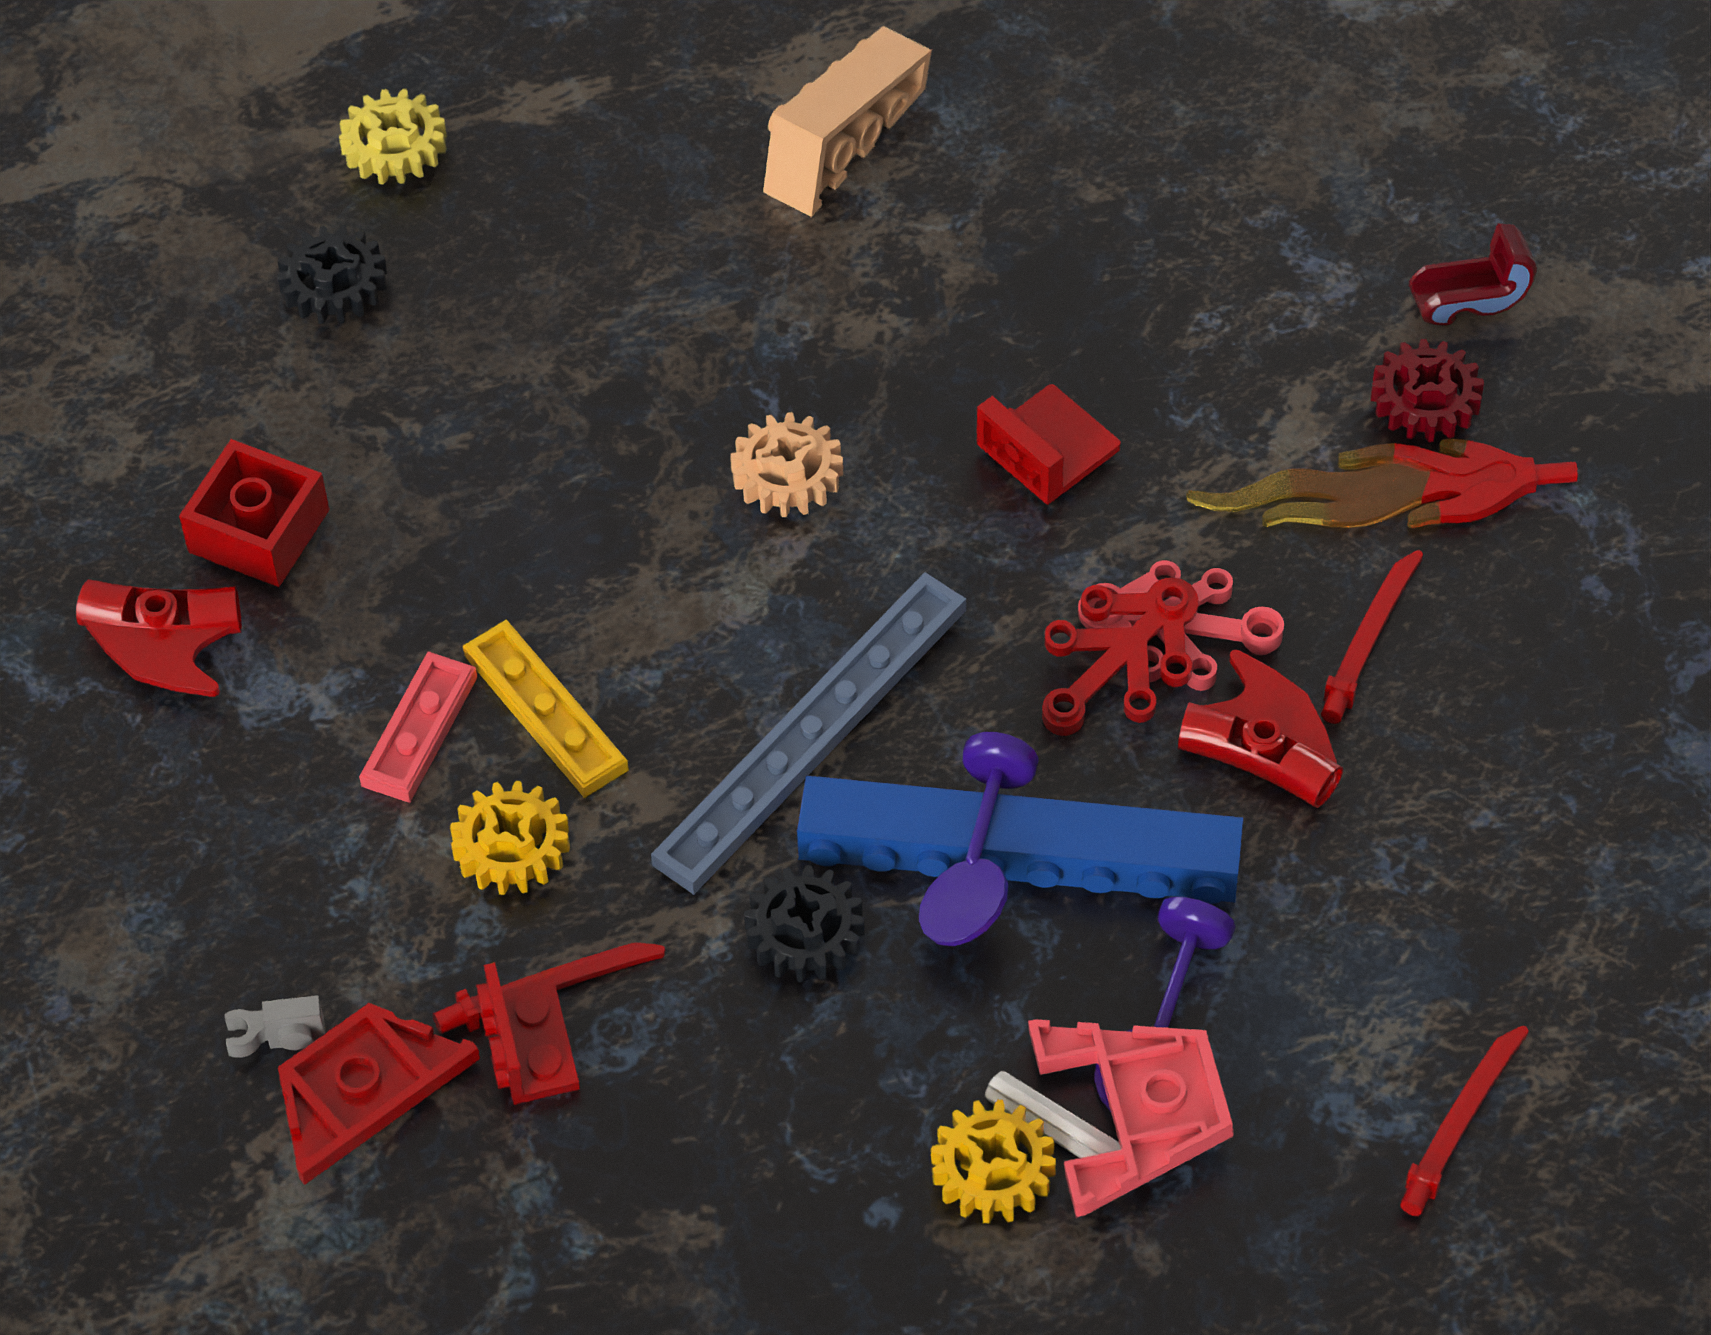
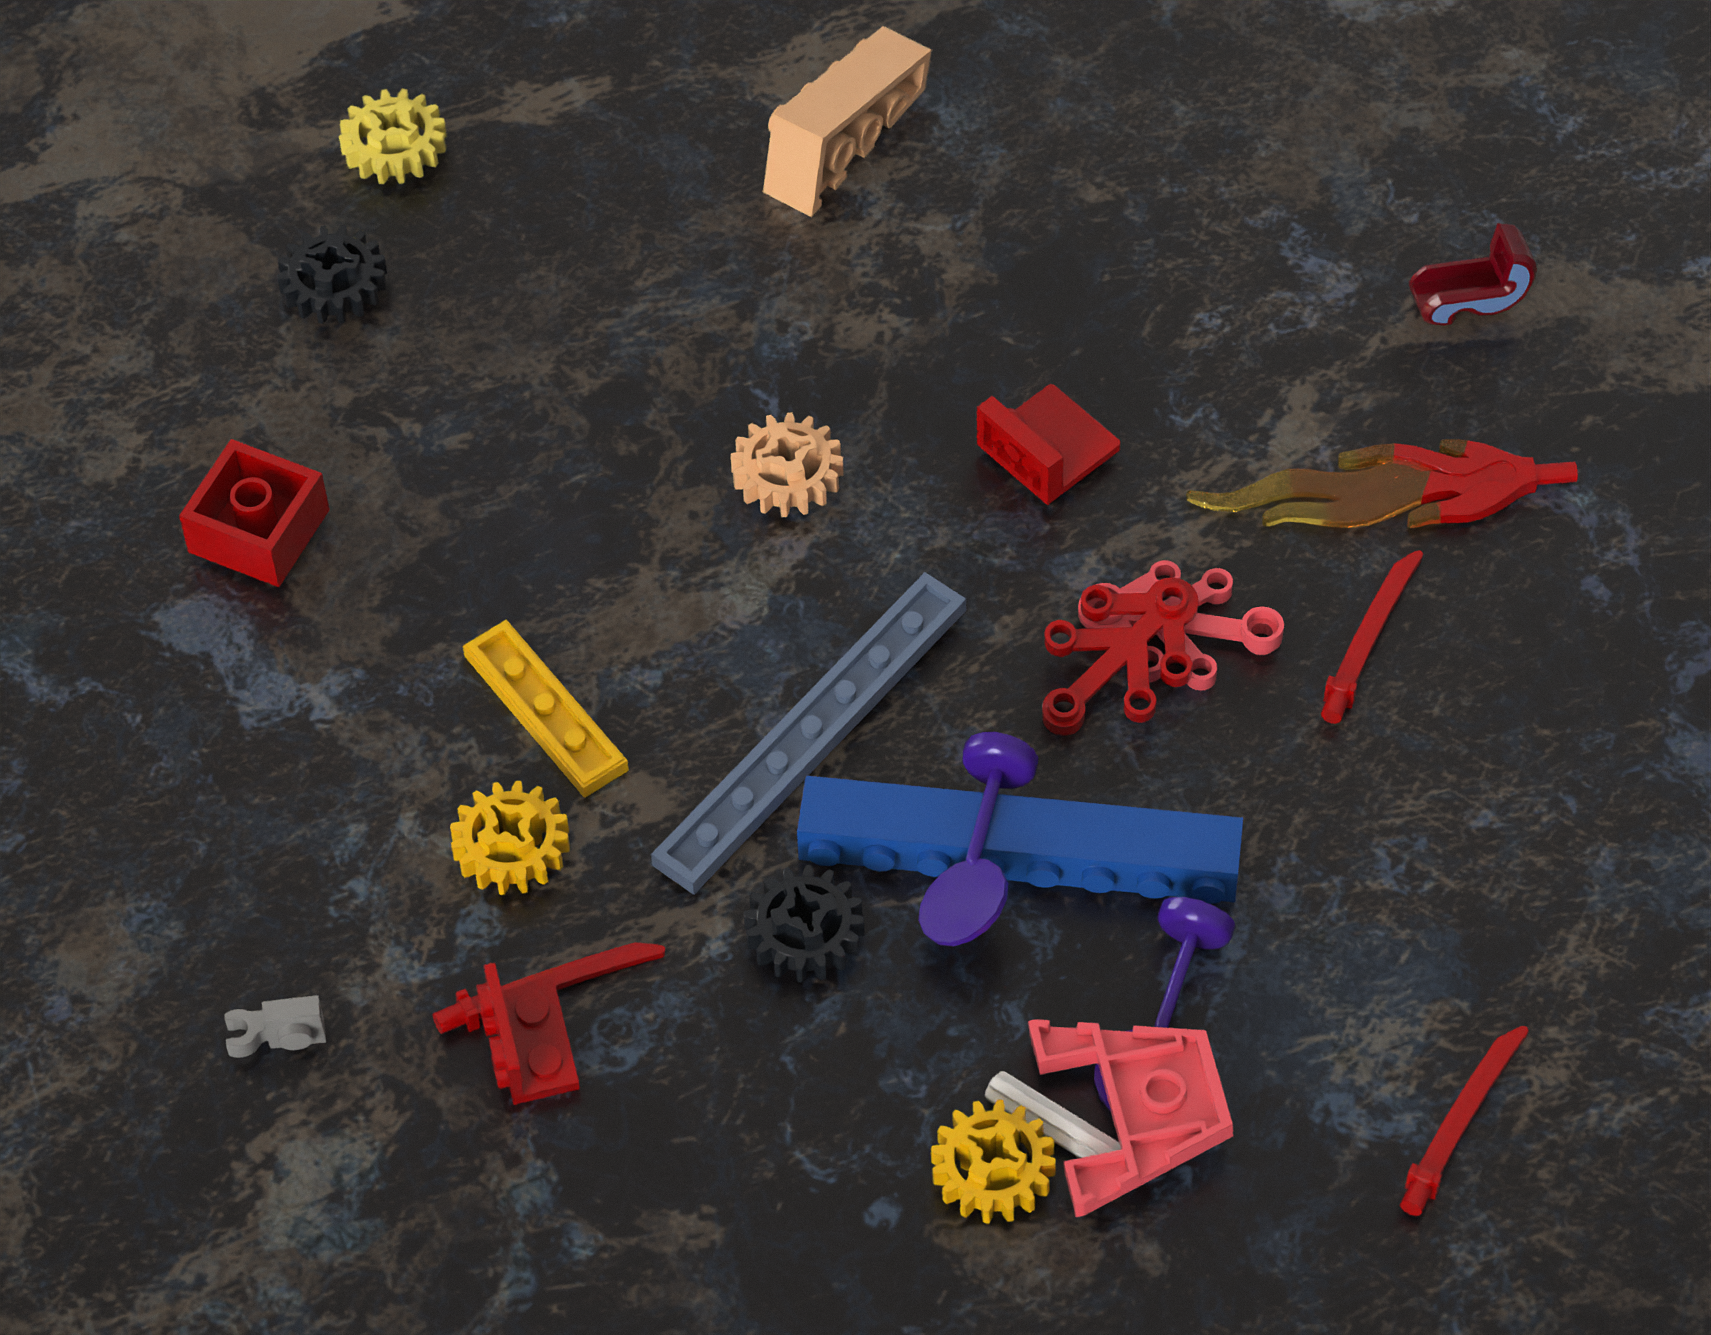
red pin [76,579,242,697] -> none
red wing [278,1003,480,1185] -> none
coral tile [359,652,478,803] -> none
red pin [1178,650,1343,808] -> none
dark red gear [1370,339,1484,442] -> none

